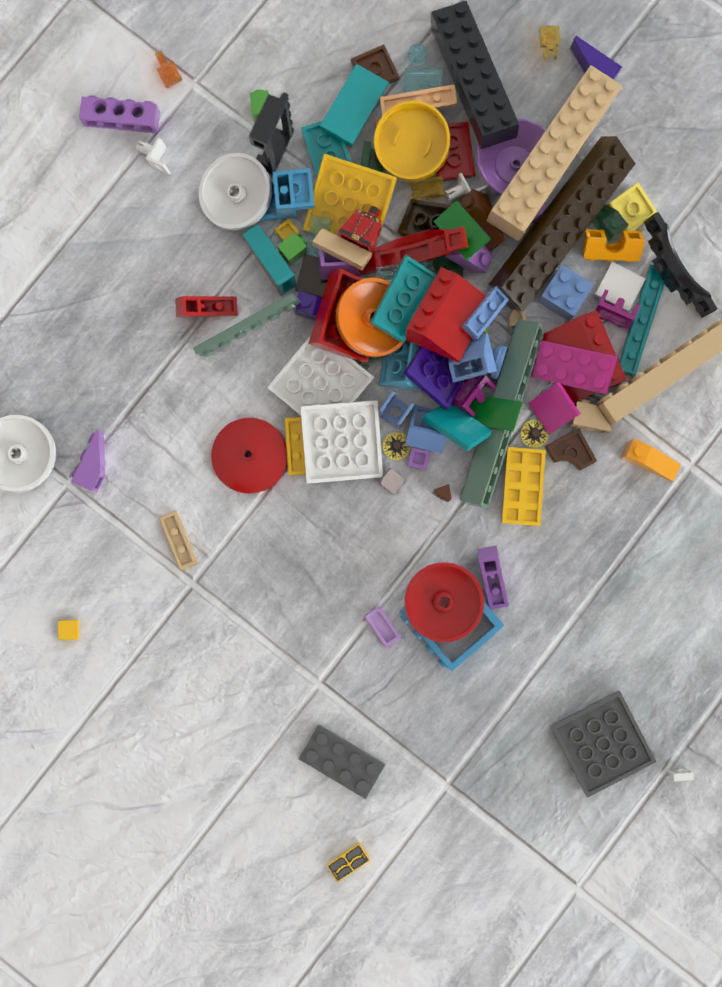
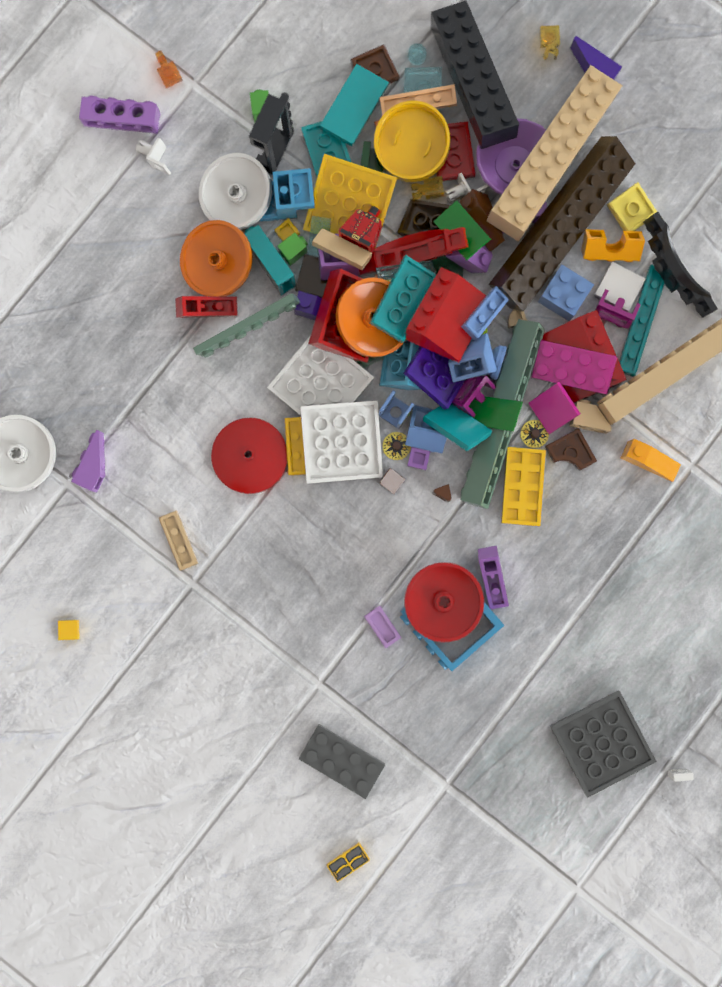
clear green slope [592,204,629,243] -> none
none -> orange dish [180,220,252,297]

